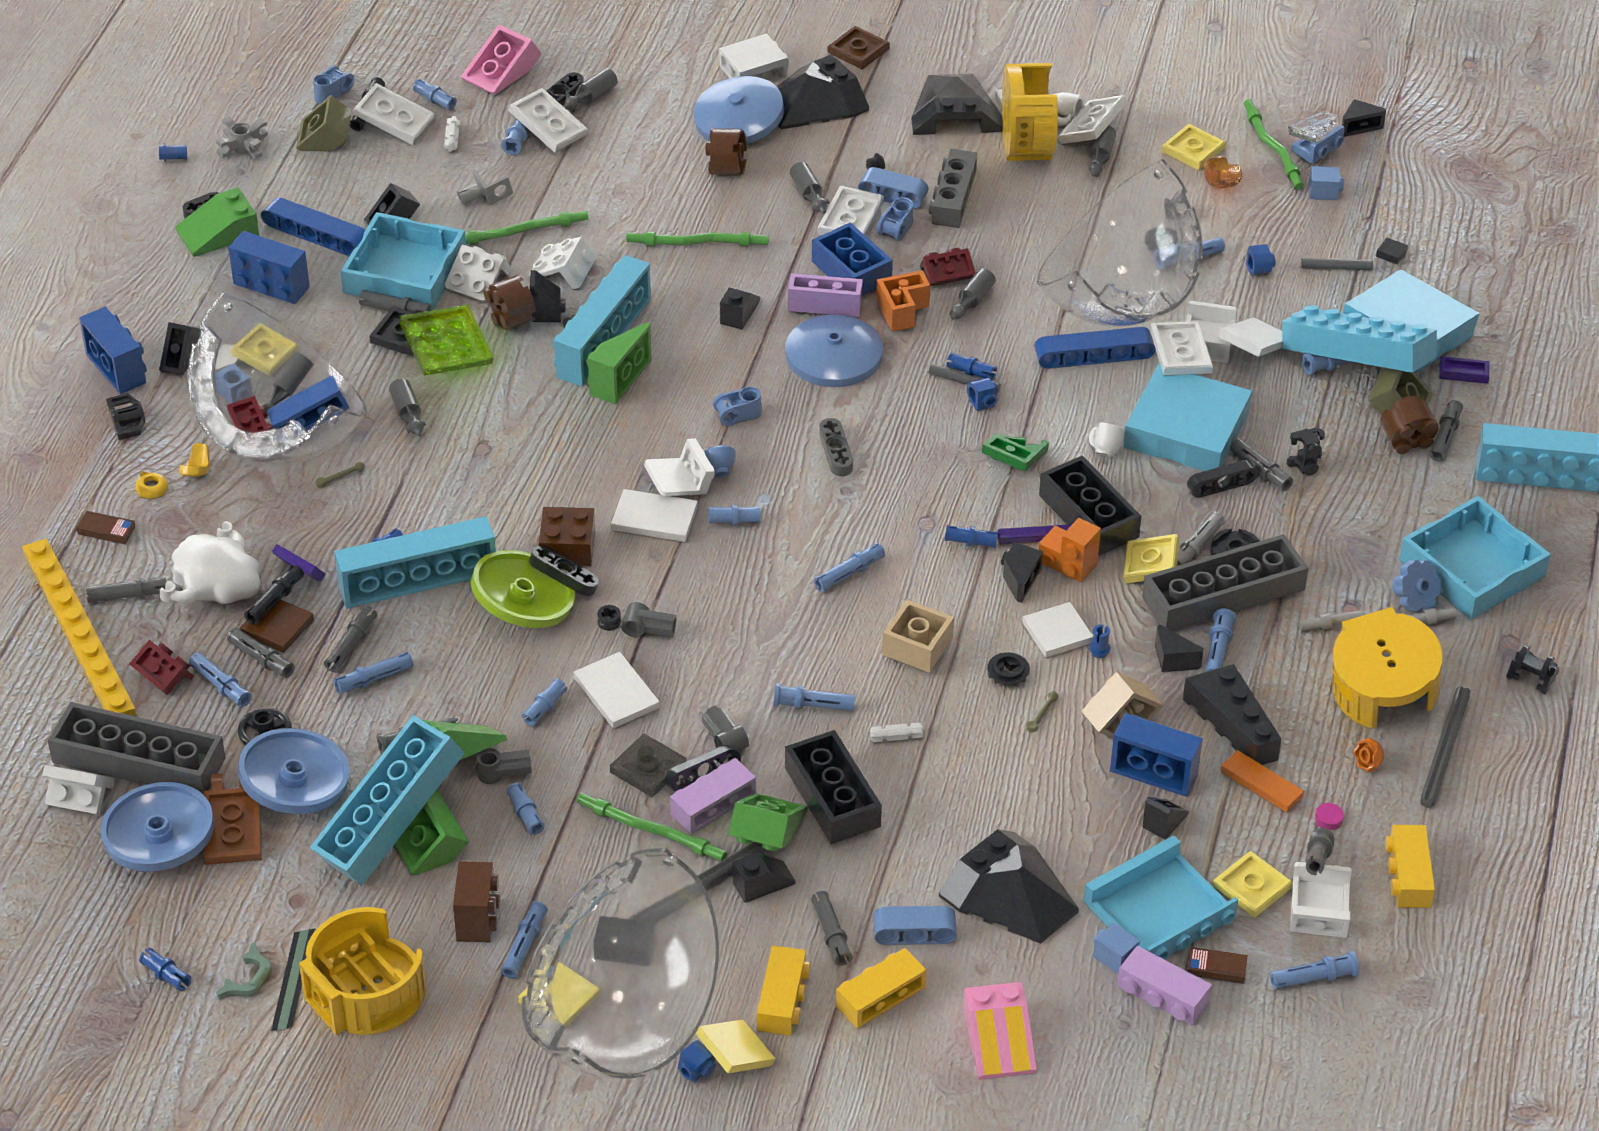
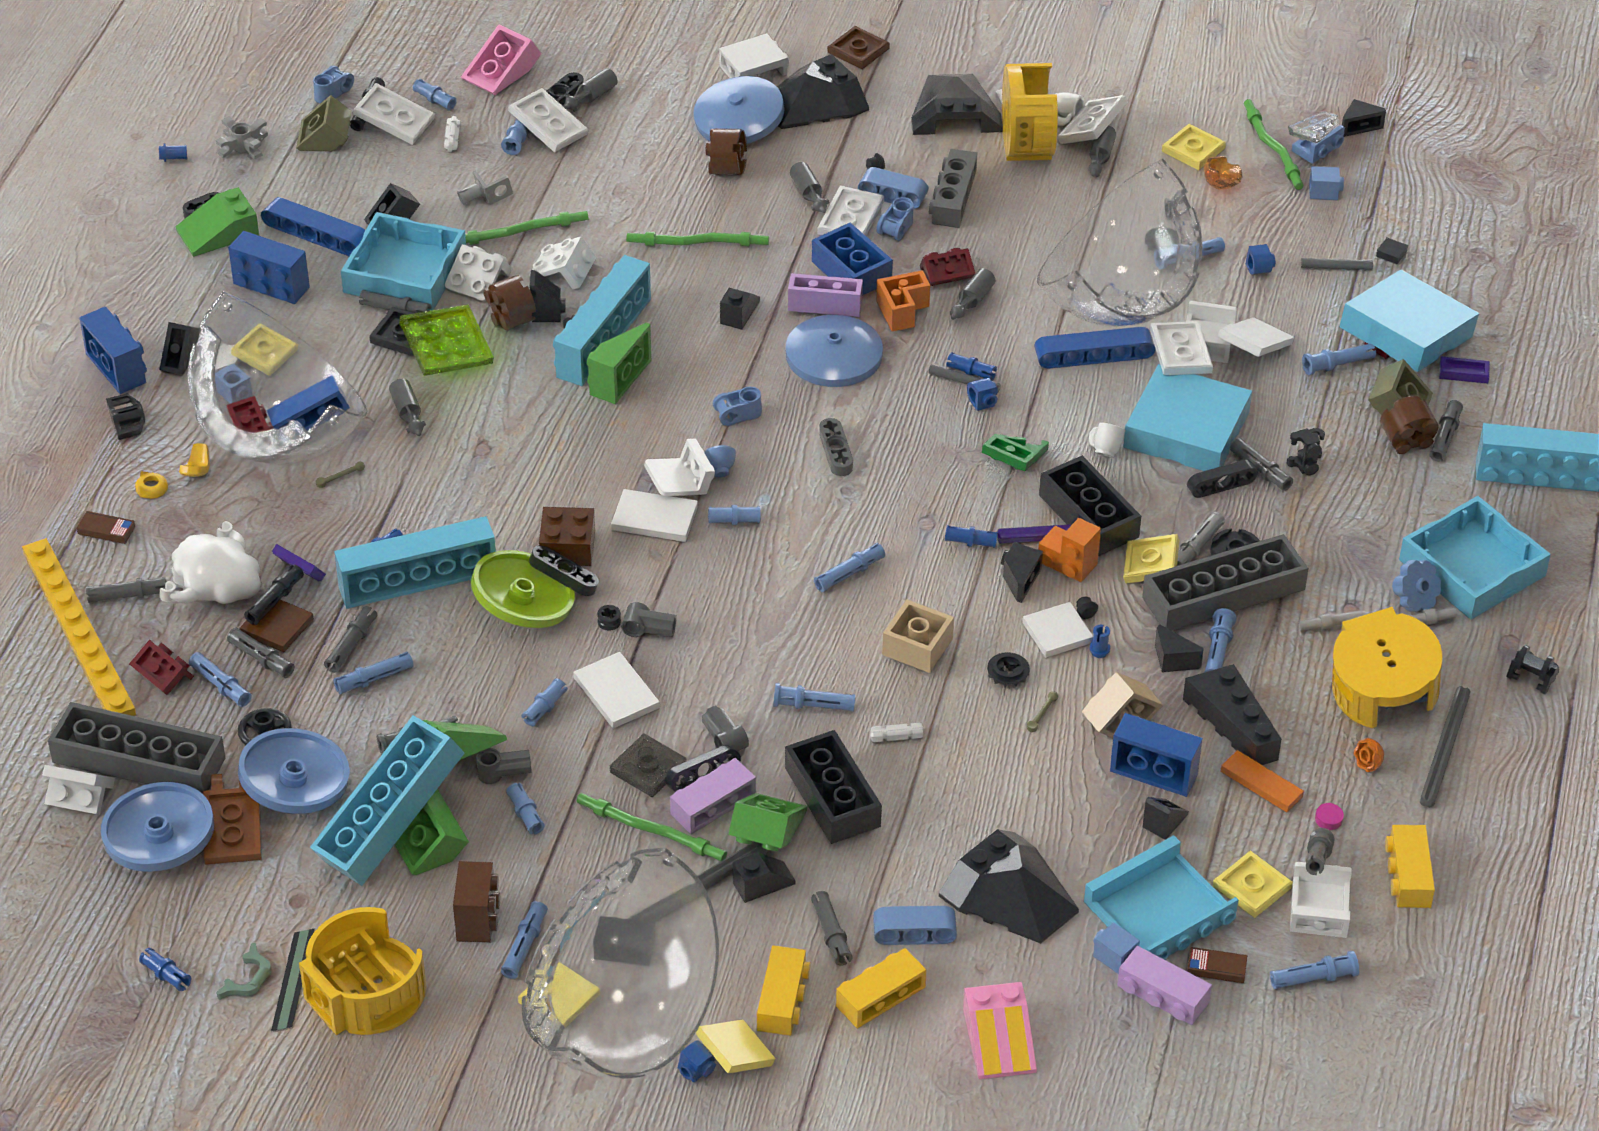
dark grey wheel [262,352,314,417] -> none
medium azure brick [1282,305,1437,373] -> none
none -> black piece [1076,596,1098,619]

